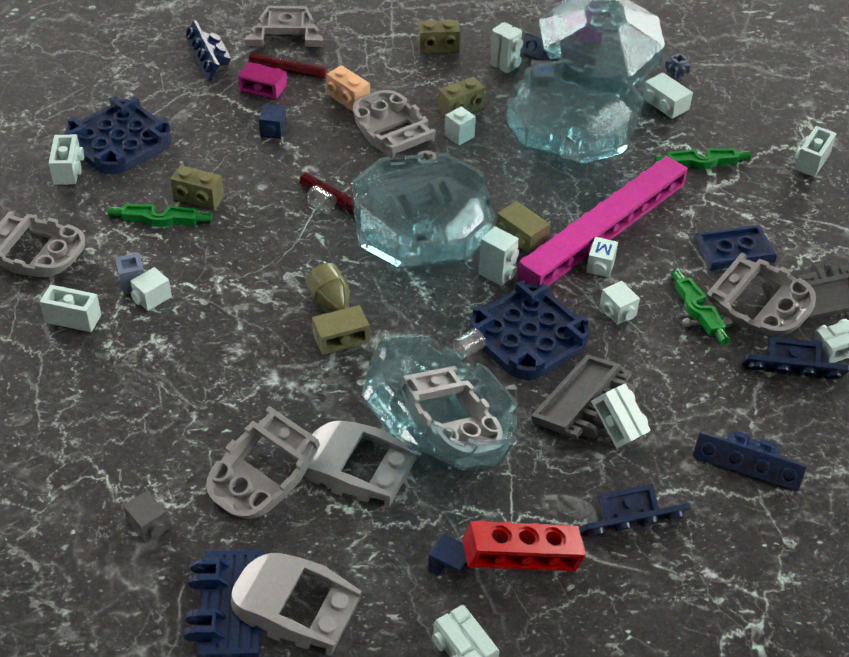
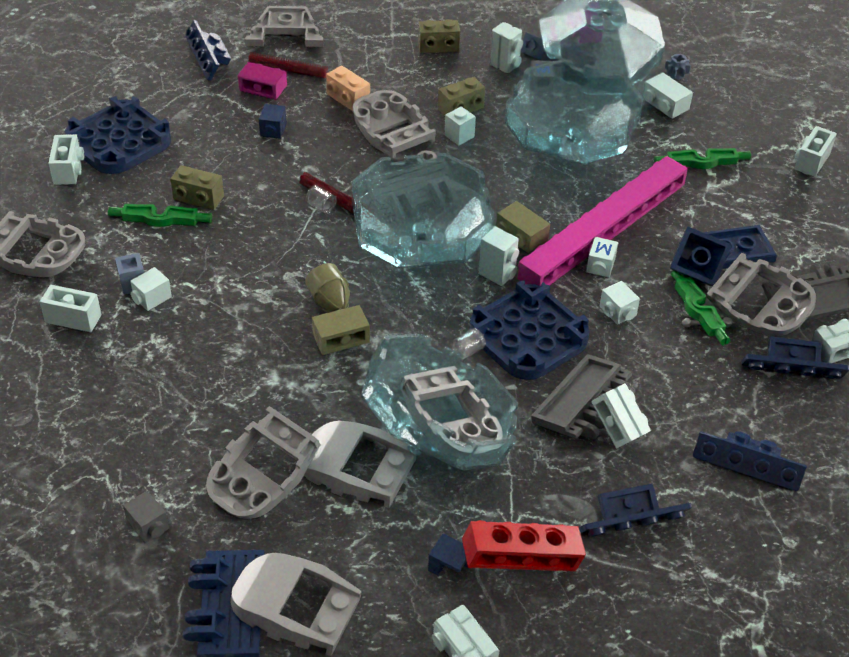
none -> dark blue slope [670,226,732,287]

